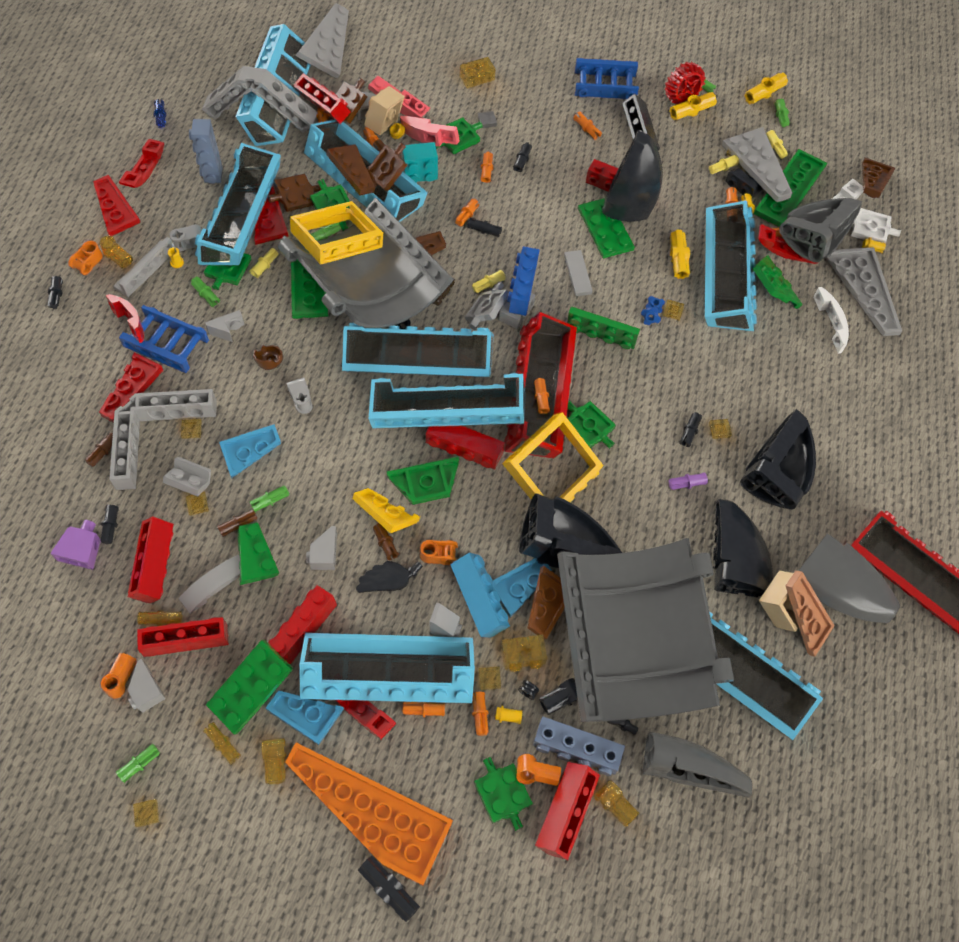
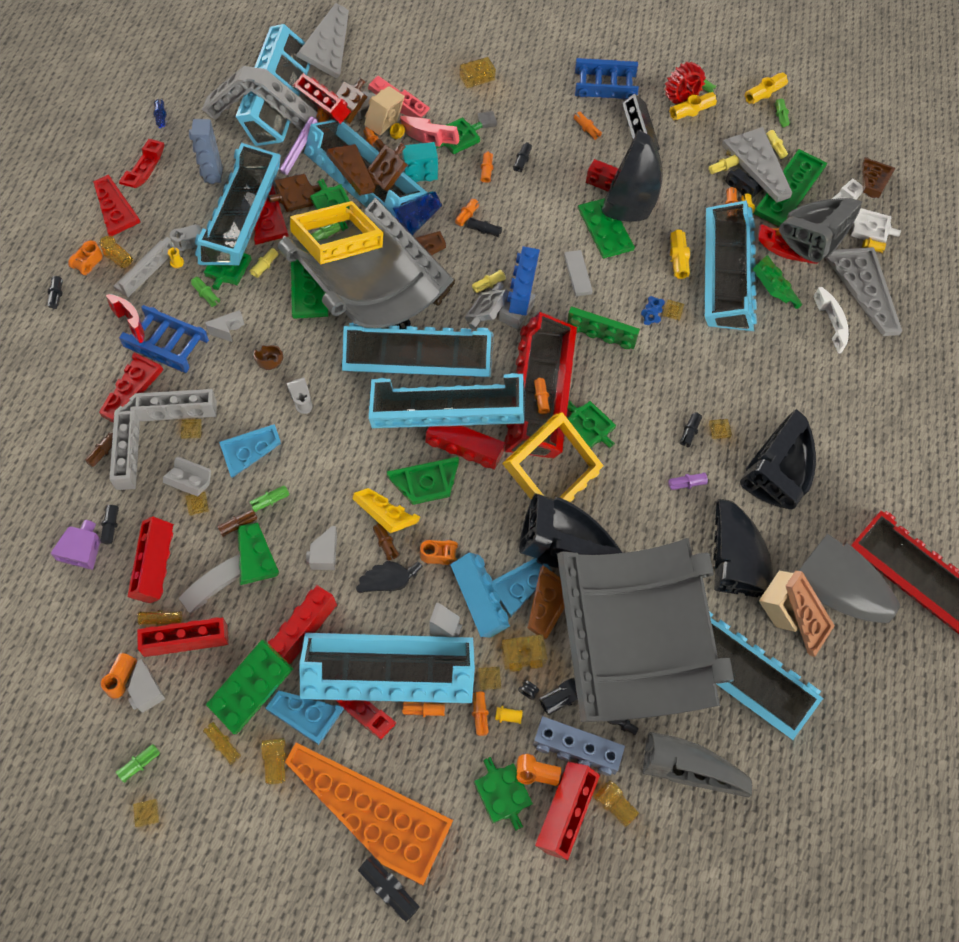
none -> lavender axle [280,116,318,175]
none -> clear blue wing [392,191,443,235]

